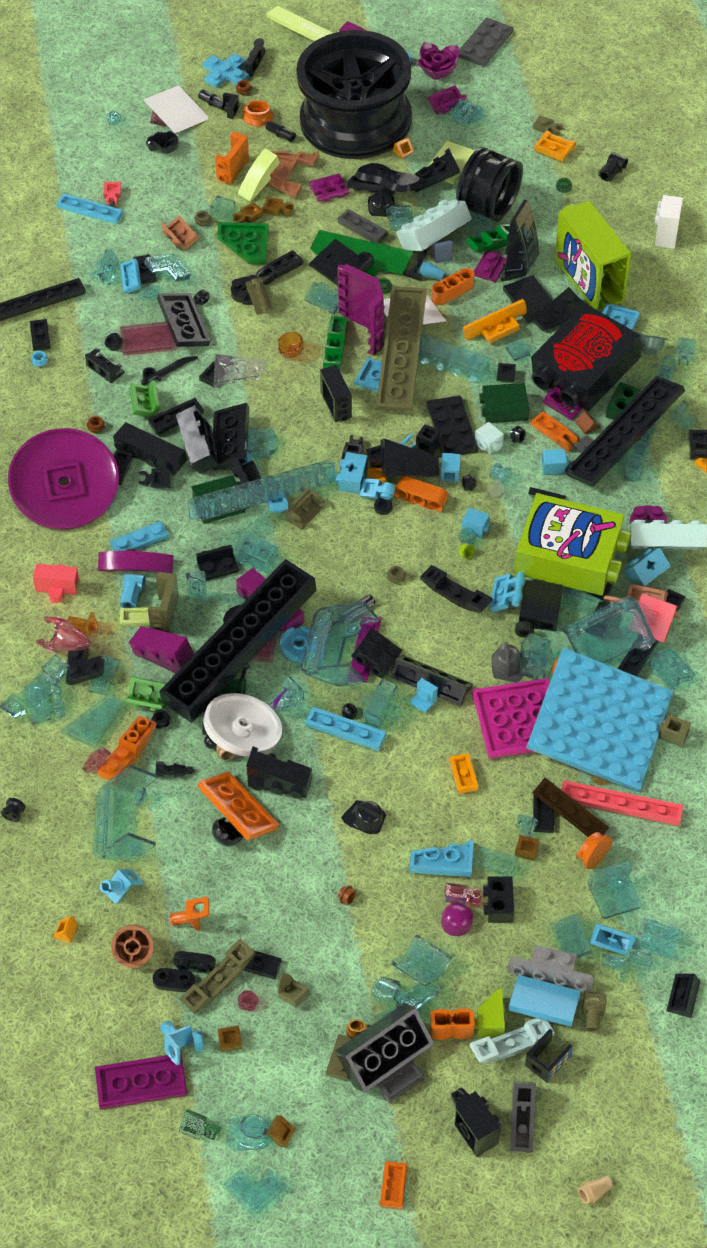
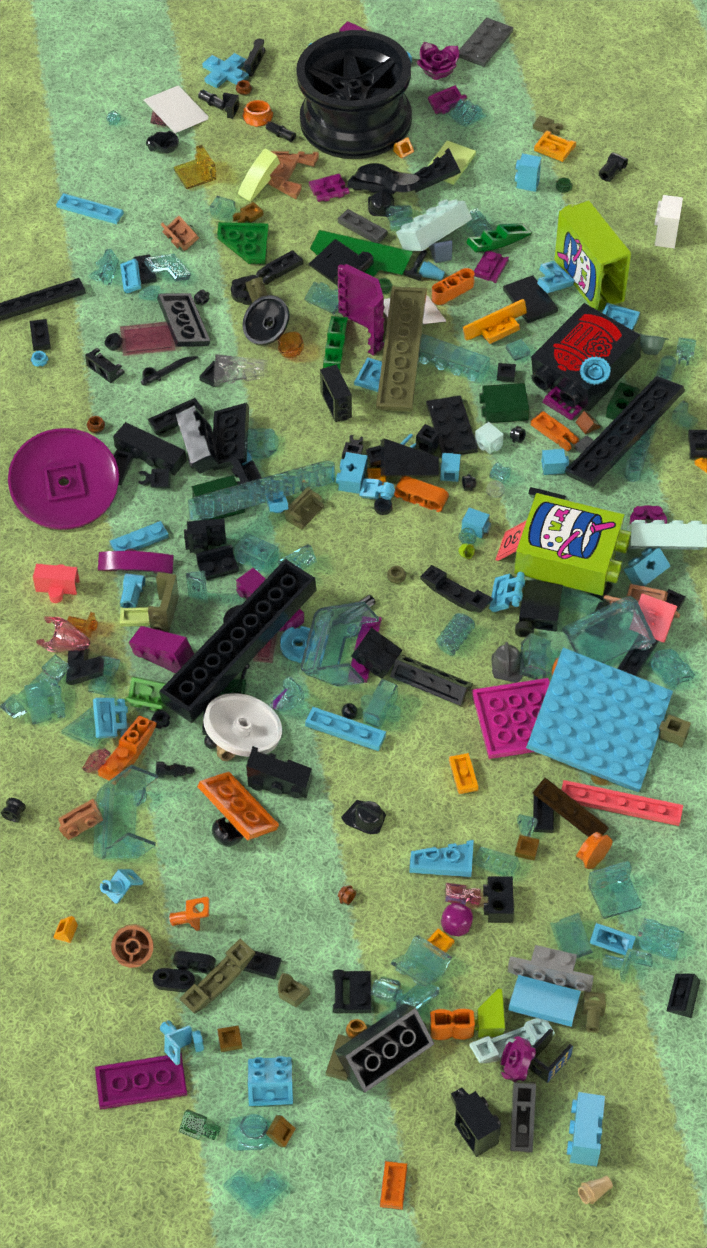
coral plate [104,182,121,206] -> none
bright green bracket [129,380,161,418] -> none
olive plate [195,210,211,226] -> none
orange panel [215,131,249,184] -> none
clear pink plate [238,990,259,1011] -> none
pearl gold plate [263,197,294,216] -> none
yellowish green tile [266,6,332,41] -> none
dark grey plate [376,1060,425,1103] -> none
medium azure bracket [411,678,438,713] -> none
black wheel [456,147,523,222] -> none
black wedge [501,199,539,282] -> none
black wing [531,287,584,332] -> none
none -> nougat bracket [58,799,103,840]
none -> medium azure plate [93,698,129,738]
none -> clear yellow bracket [174,145,216,189]
none -> black plate [184,518,226,554]
none -> black dish [242,295,290,345]
none -> medium azure bracket [248,1056,293,1106]
none -> clear light blue tile [277,544,317,570]
none -> black plate [332,969,371,1013]
none -> light orange tile [425,928,455,957]
none -> clear light blue piece [436,613,475,656]
none -> coral piece [495,520,527,561]
none -> magenta plate [500,1036,536,1082]
none -> medium azure brick [515,153,542,192]
none -> medium azure plate [537,261,575,293]
none -> medium azure wedge [567,1092,605,1167]
none -> medium azure hat [580,356,611,385]

